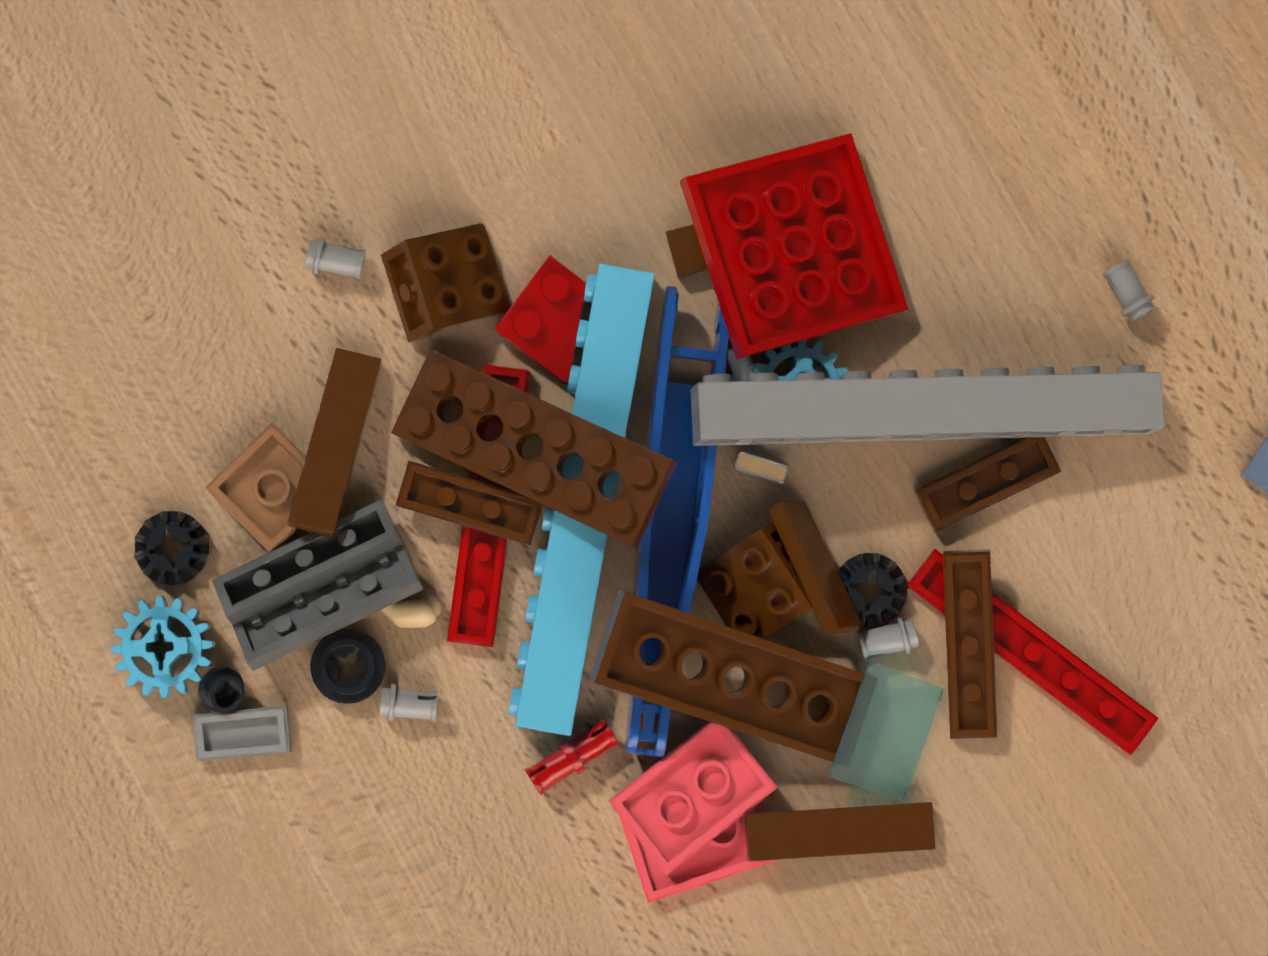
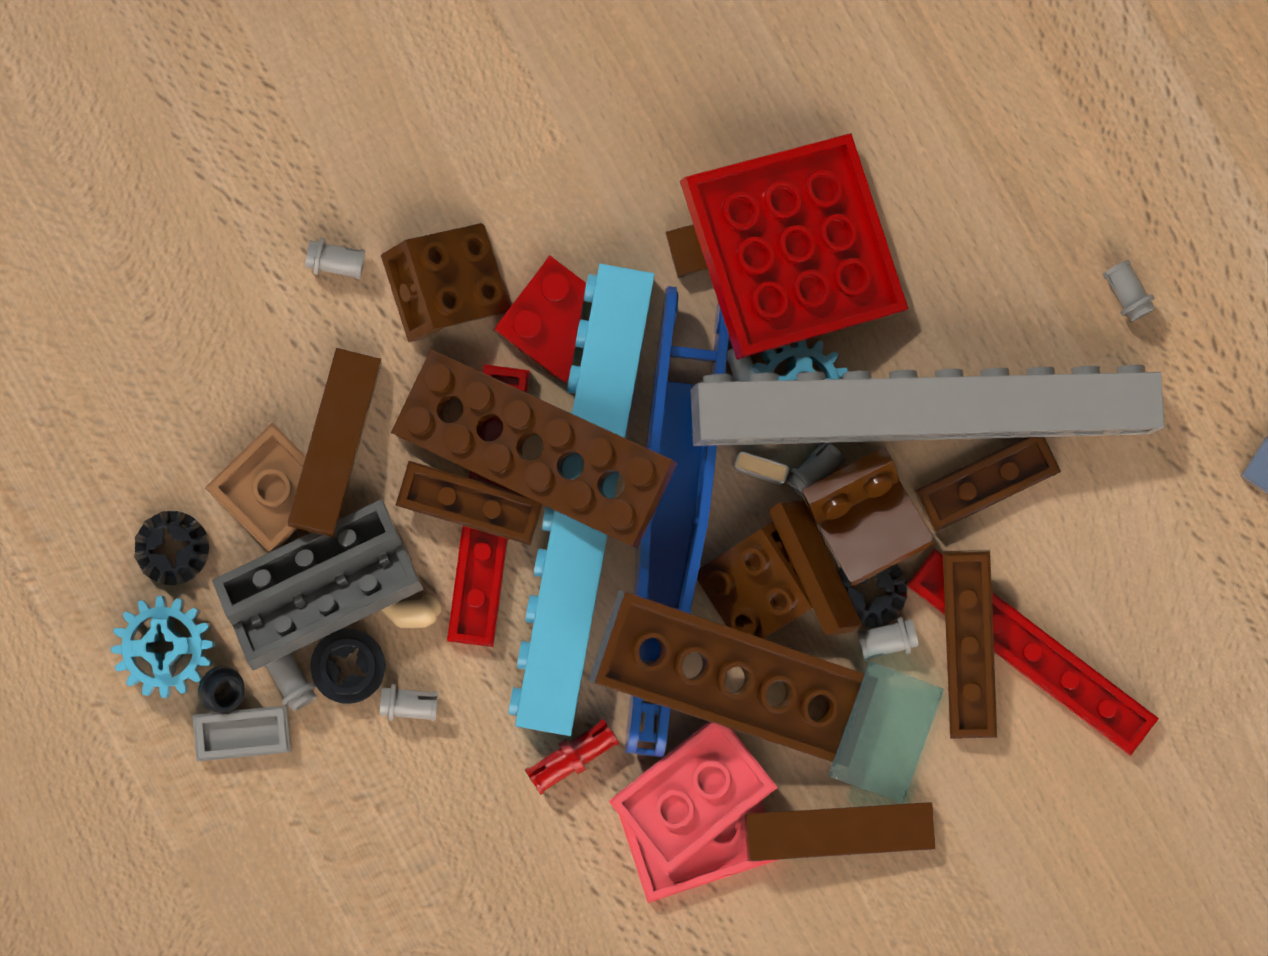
none -> light grey pin [264,653,317,712]
none -> light grey pin [787,443,846,499]
none -> reddish brown bracket [802,446,934,585]

